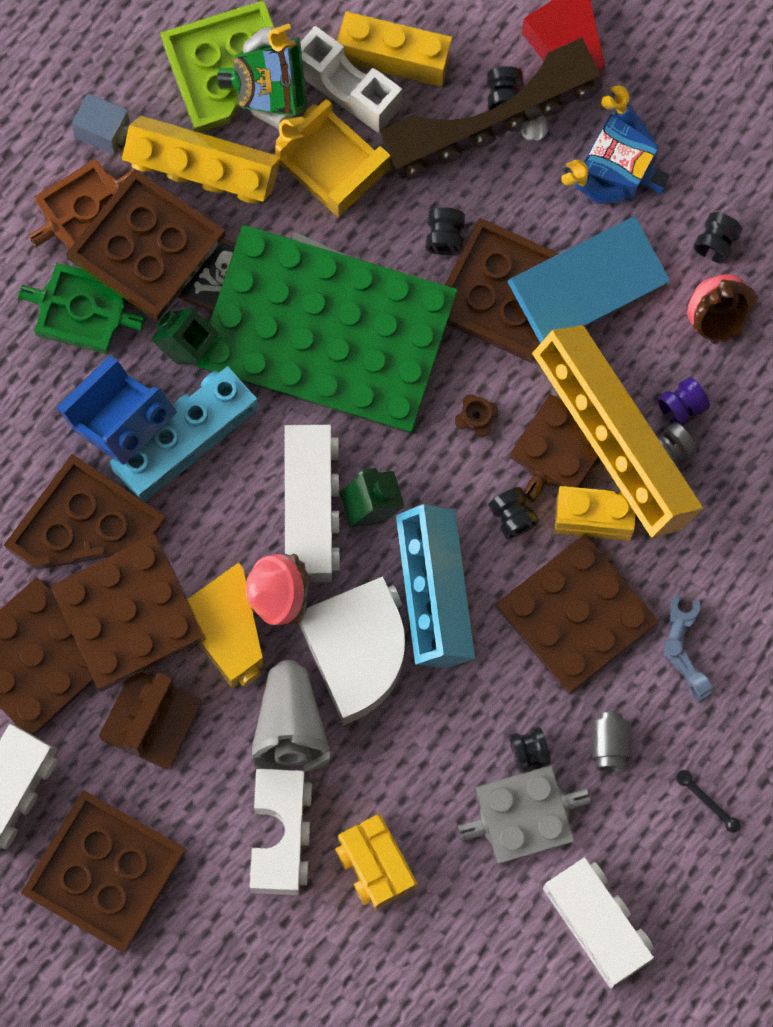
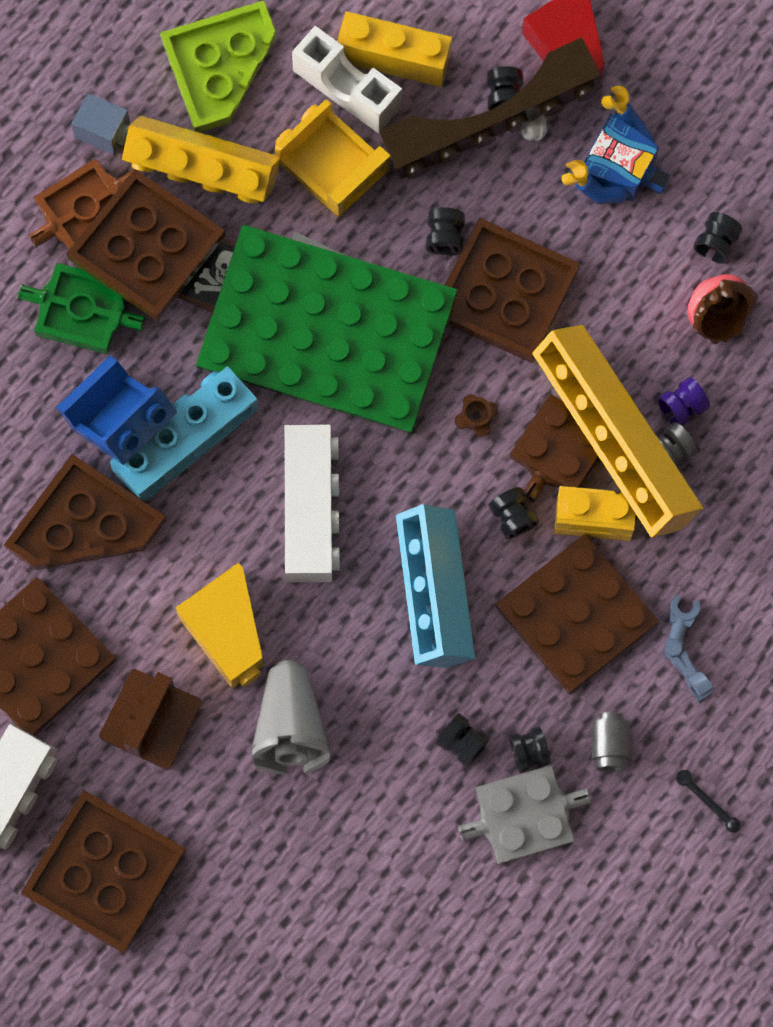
reddish brown plate [50,534,206,692] -> none
dark green brick [151,308,219,365] -> none
torso [218,24,308,142] -> none
coral hair [246,554,312,625] -> none
white arch [250,769,312,895] -> none
white brick [299,576,405,725] -> none
yellow brick [335,814,418,911] -> none
dark green brick [339,468,405,527] -> none
dark azure tile [507,216,670,344] -> none
white brick [543,857,654,989] -> none
none -> black wheel [436,713,491,768]

